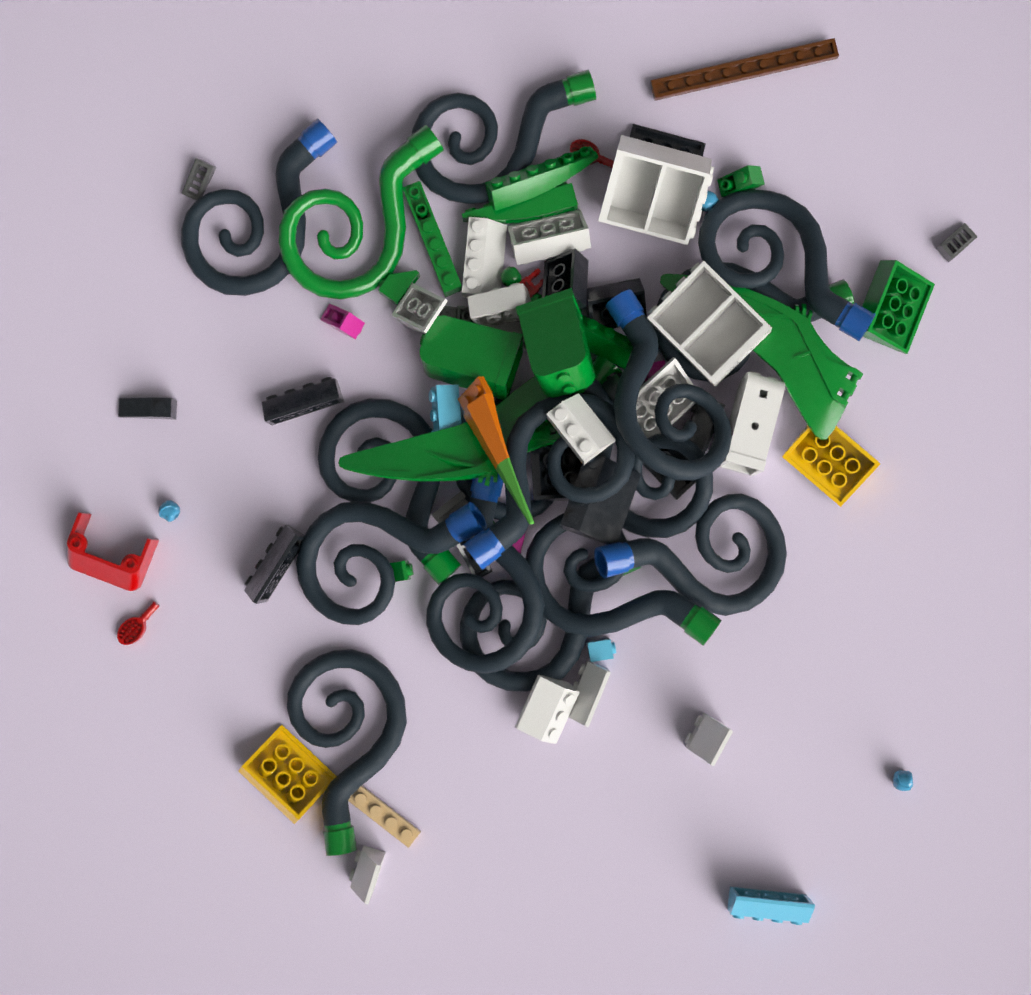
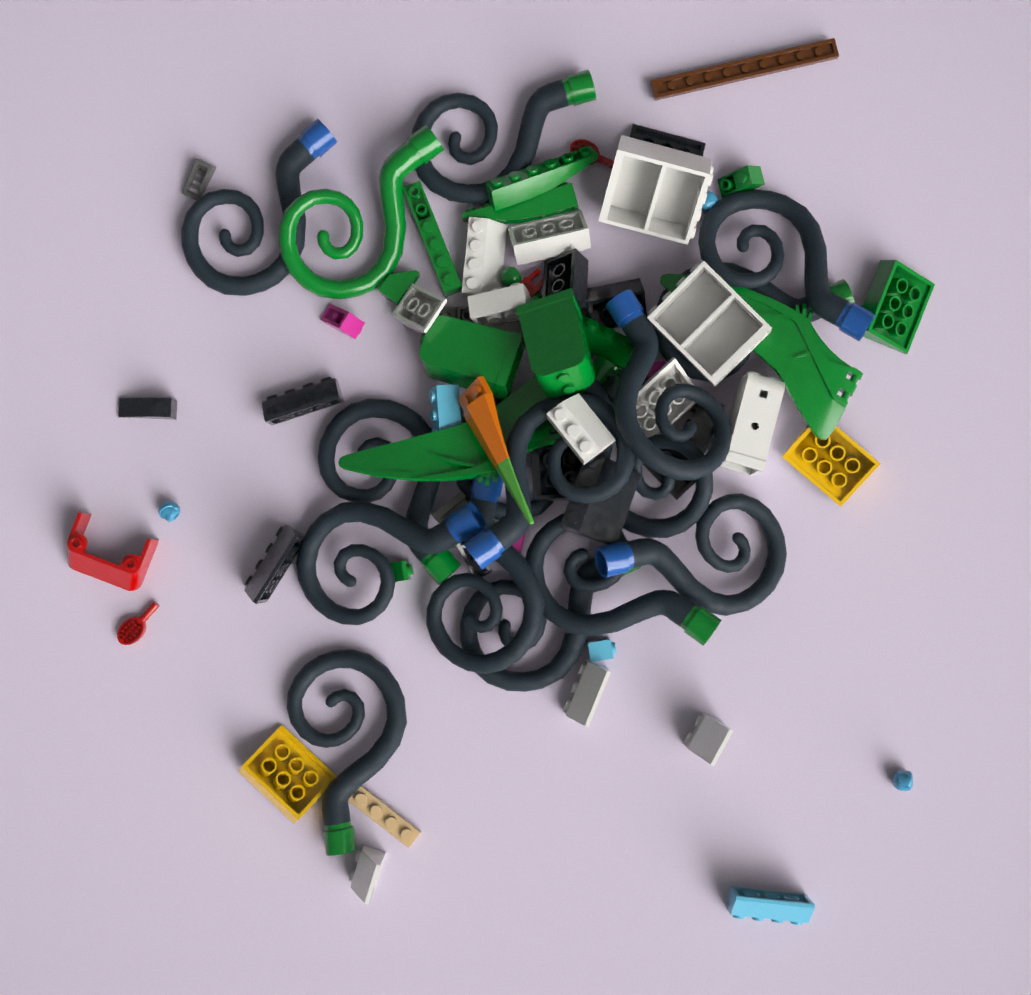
white slope [515,675,580,744] -> none
dark grey slope [936,223,977,262] -> none

